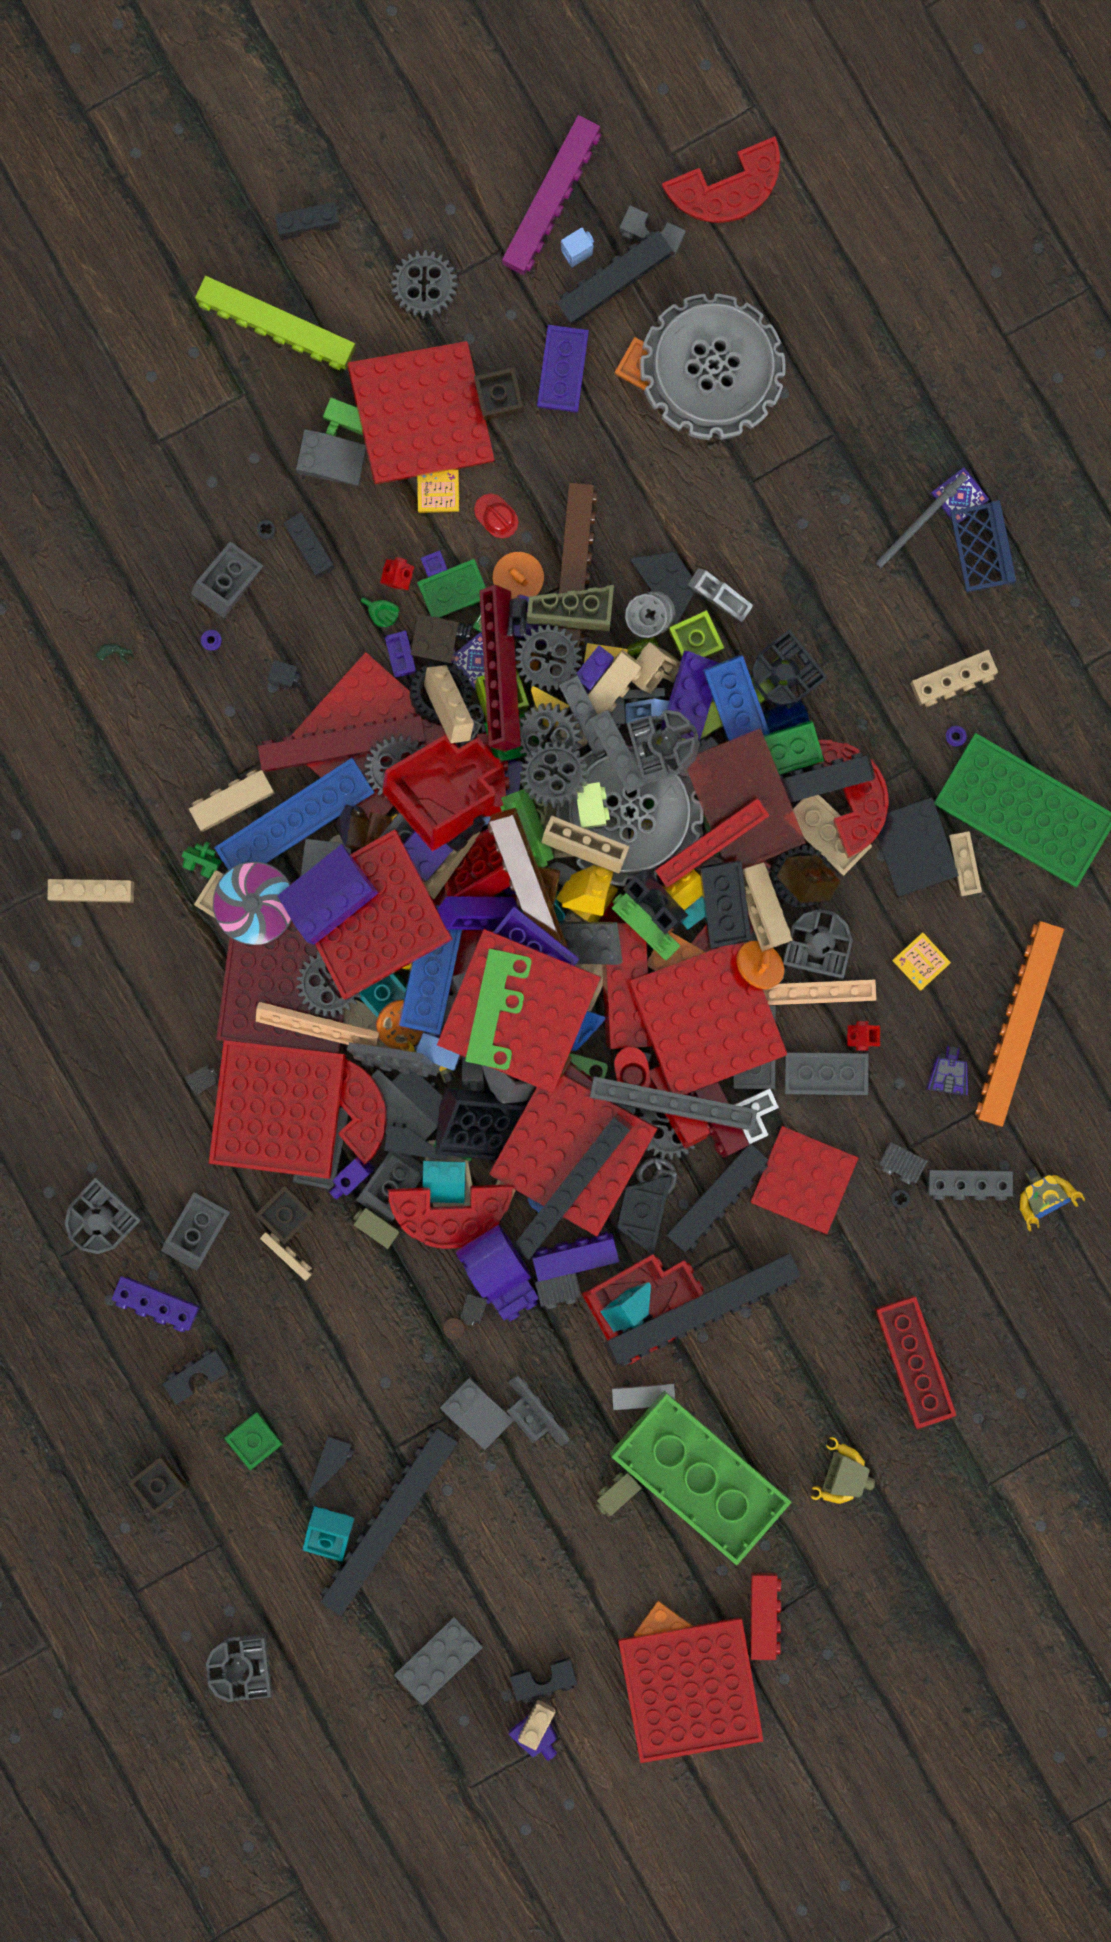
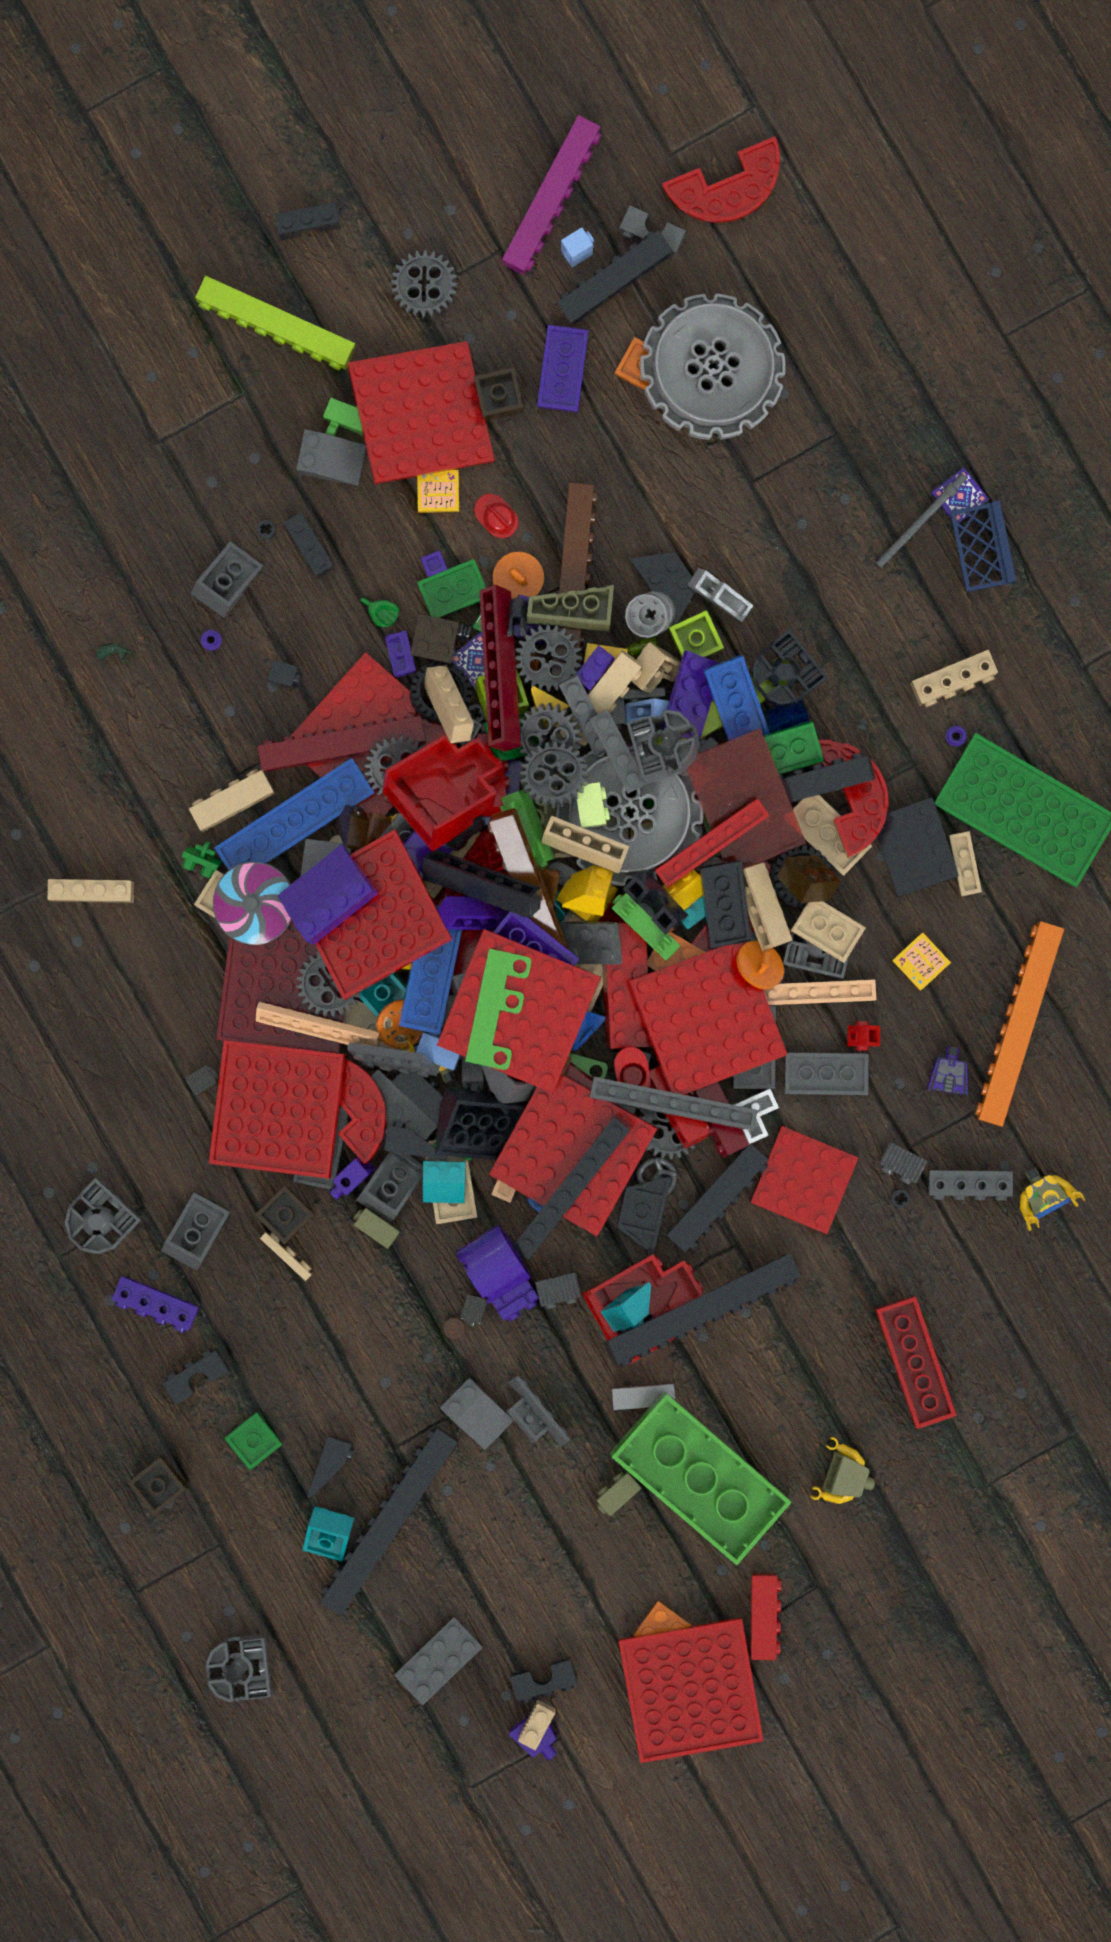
red brick [380,557,414,590] -> none
red plate [388,1185,513,1249] -> none
dark purple brick [532,1232,619,1282] -> none
none -> black brick [423,849,541,919]
none -> tan tile [791,901,866,963]

